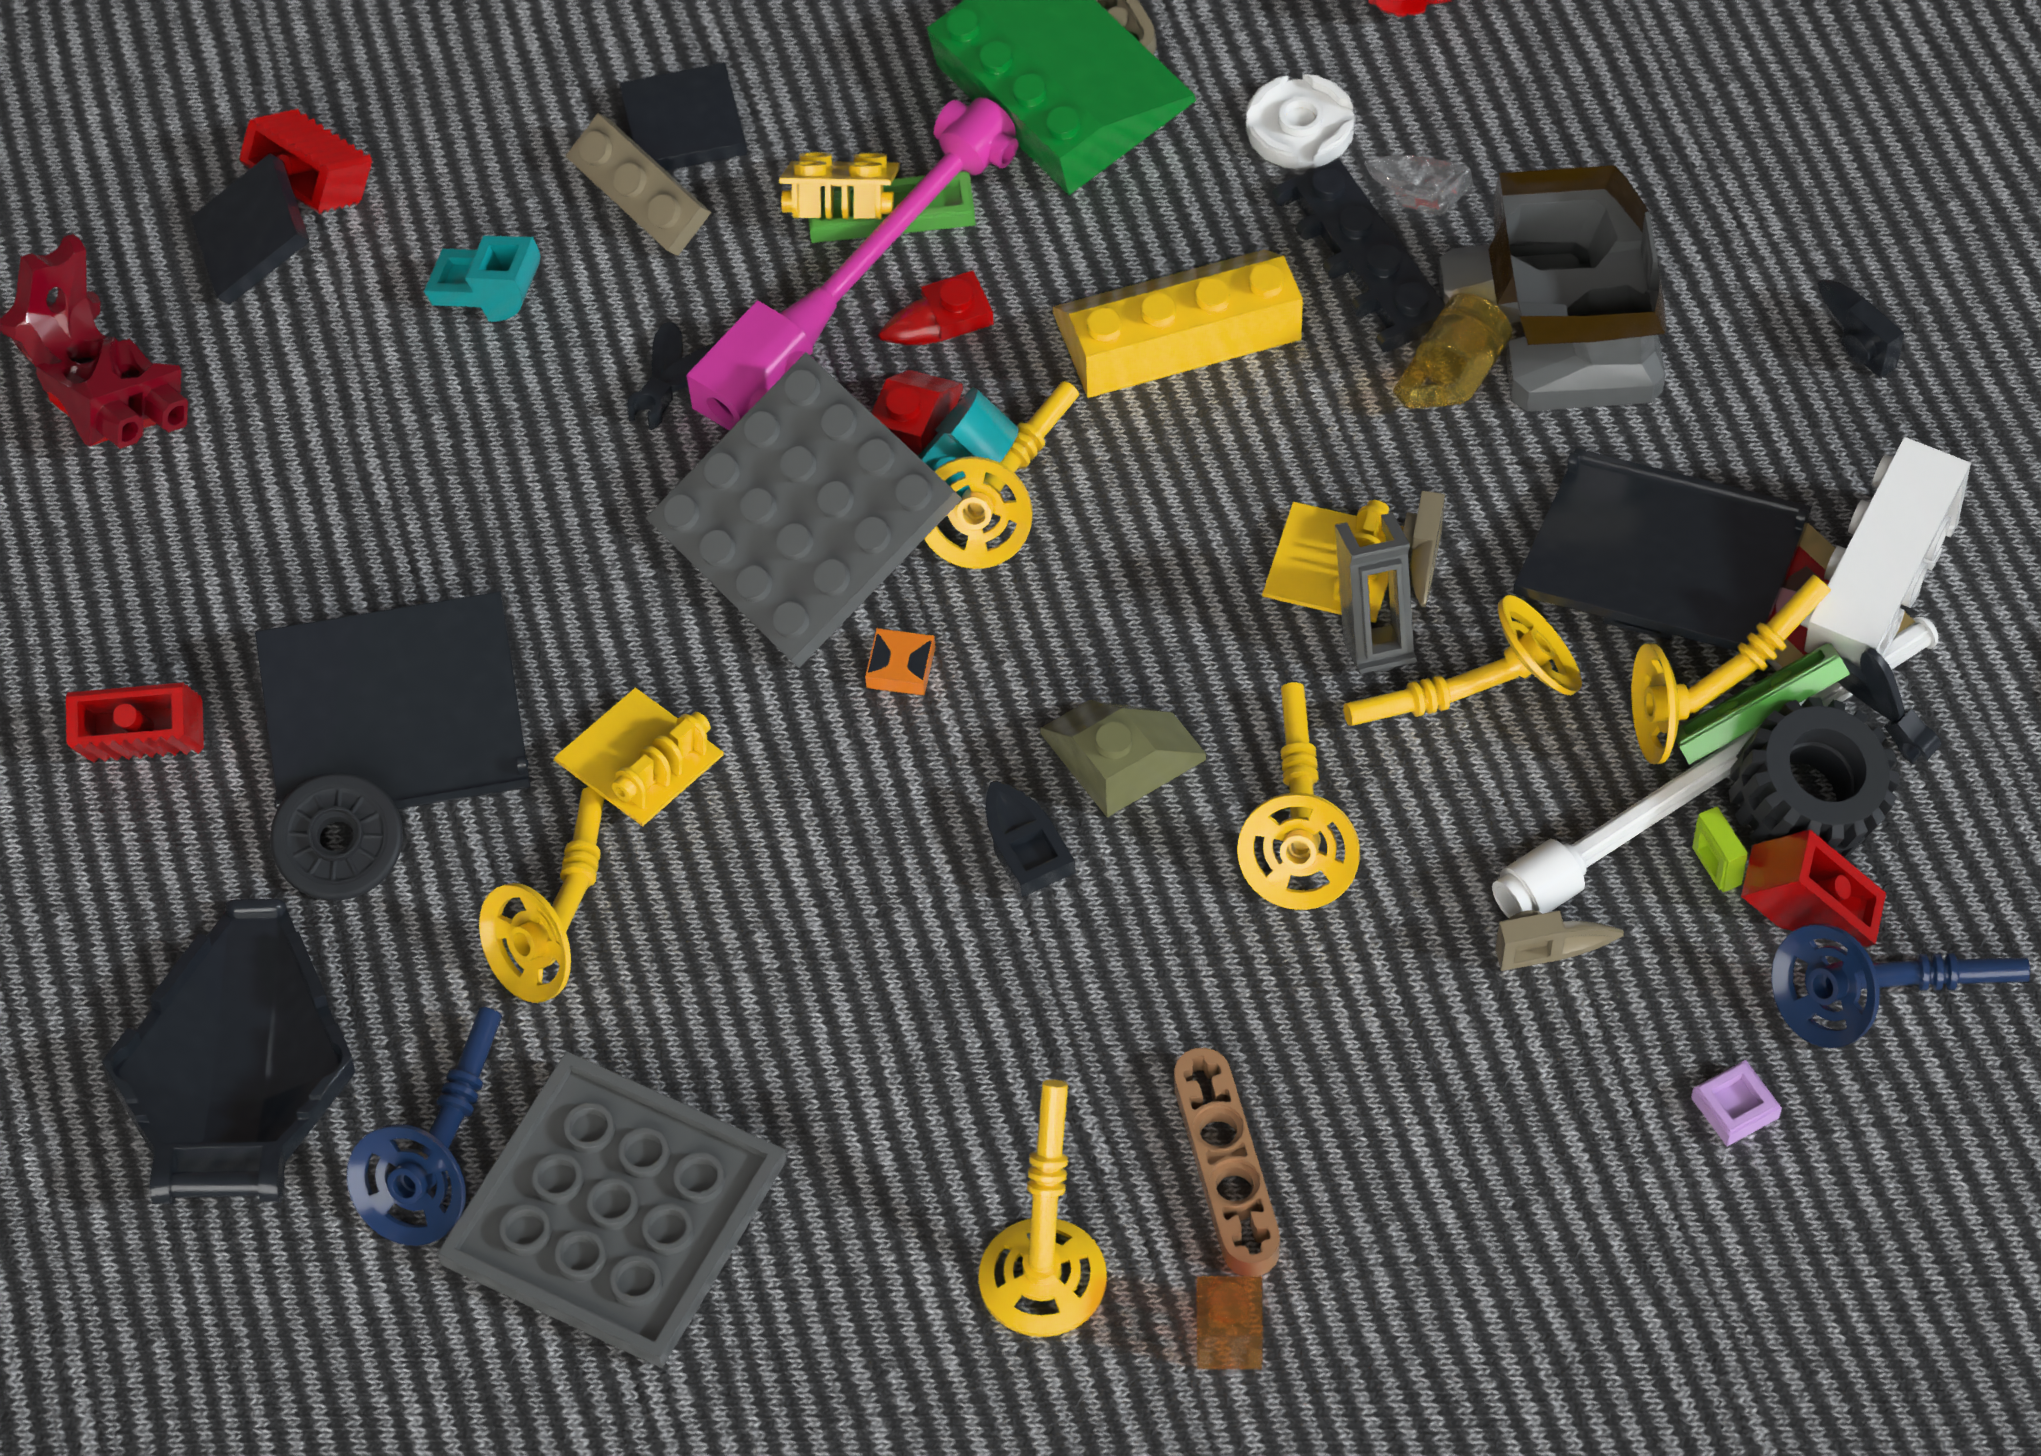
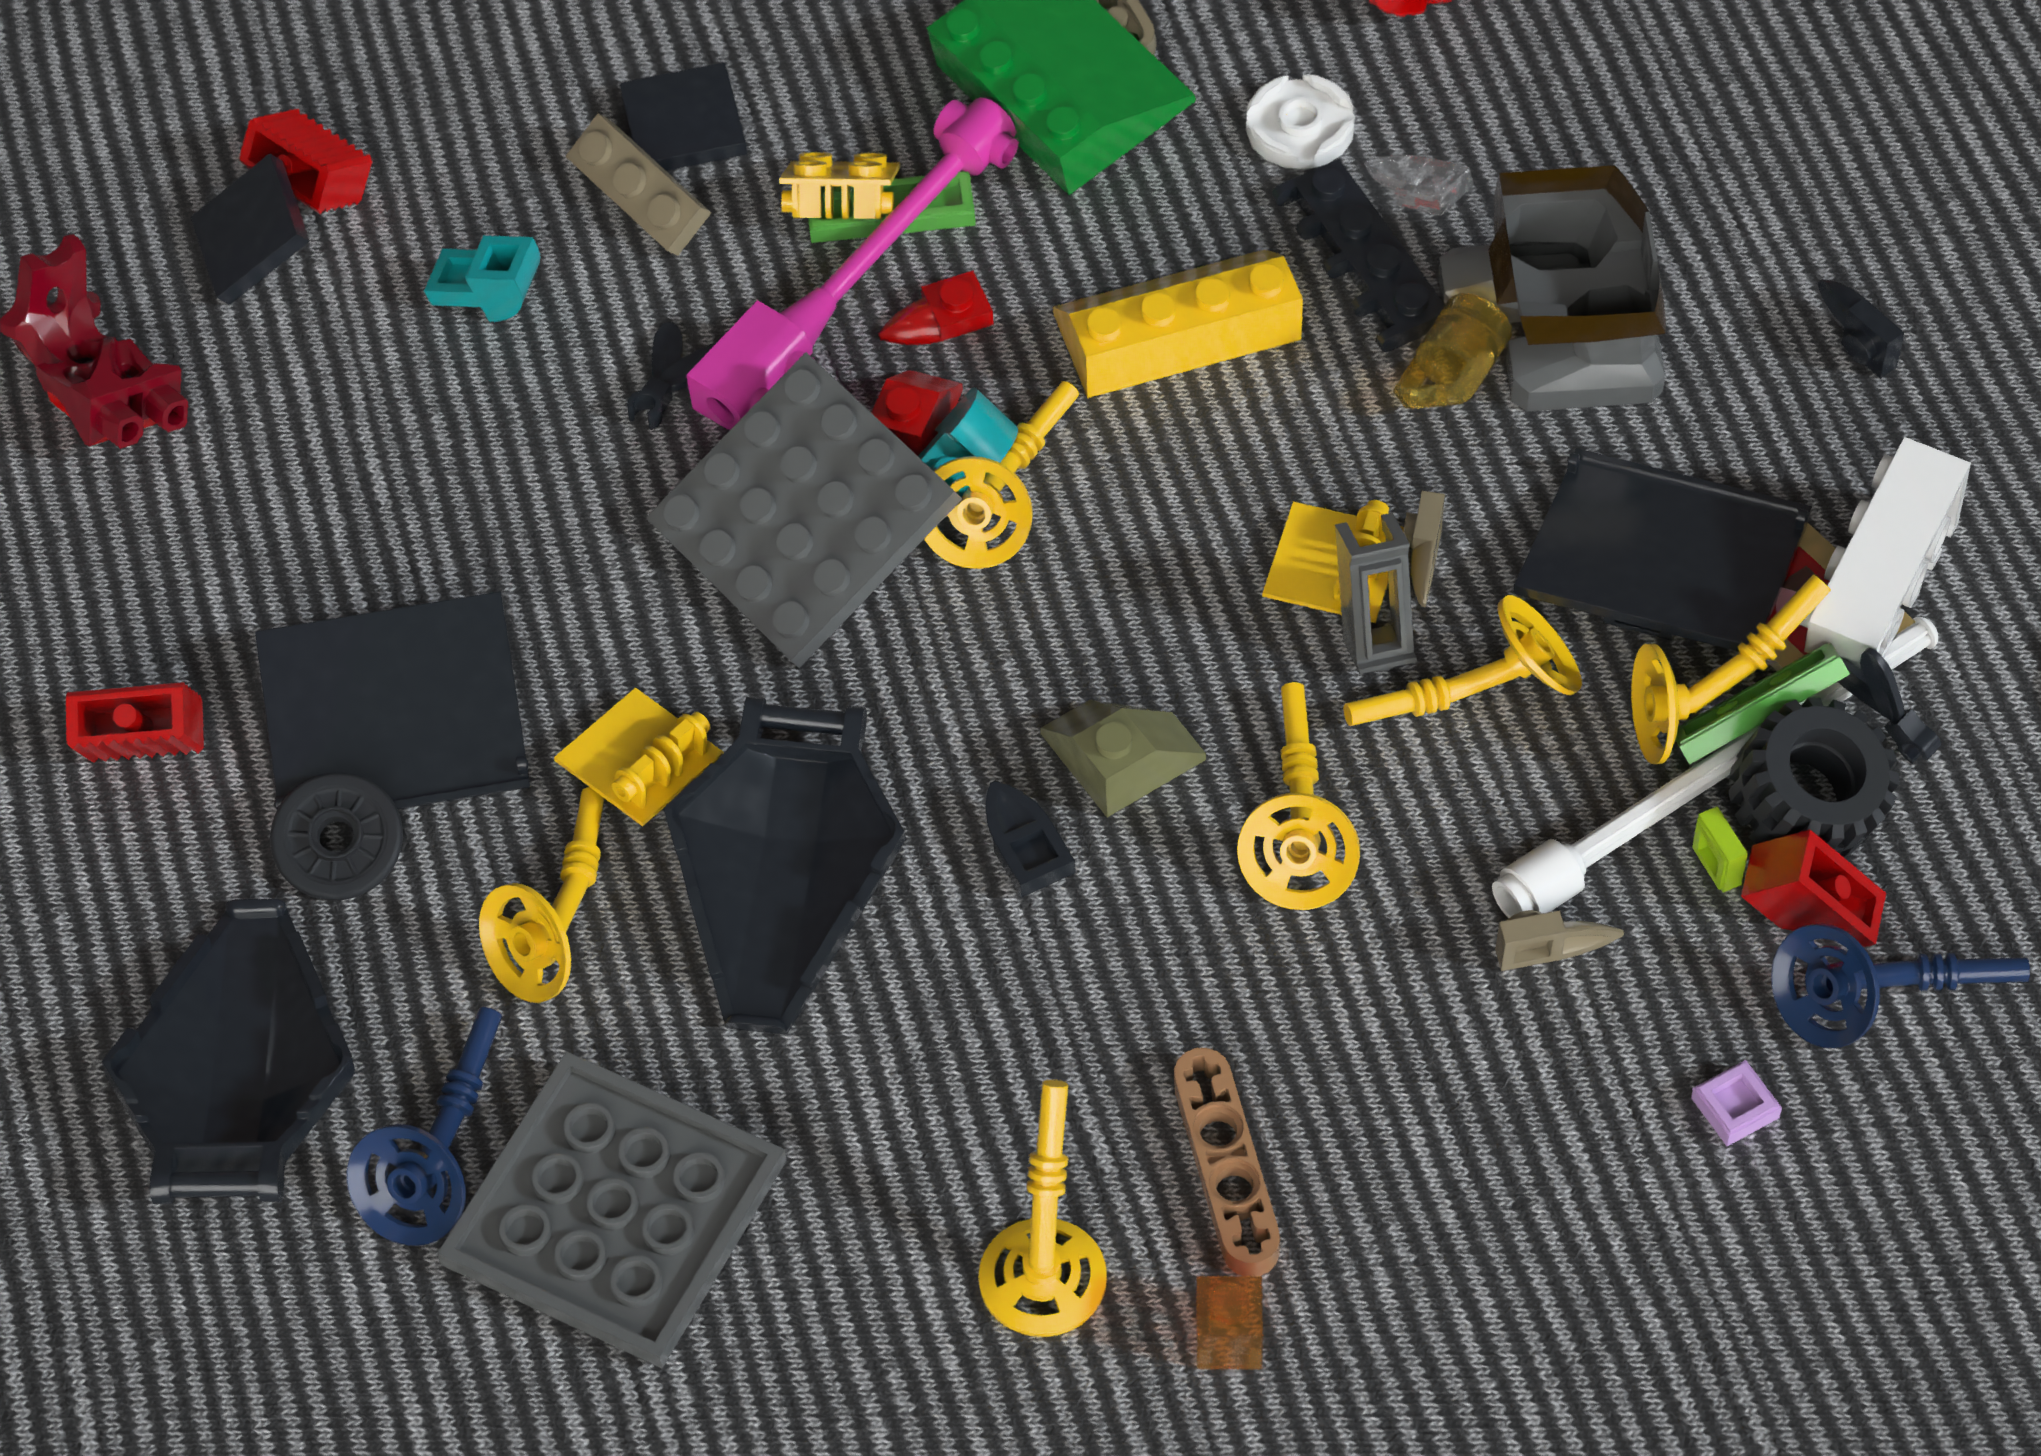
orange tile [865,628,935,696] -> none
none -> black windscreen [663,697,906,1034]

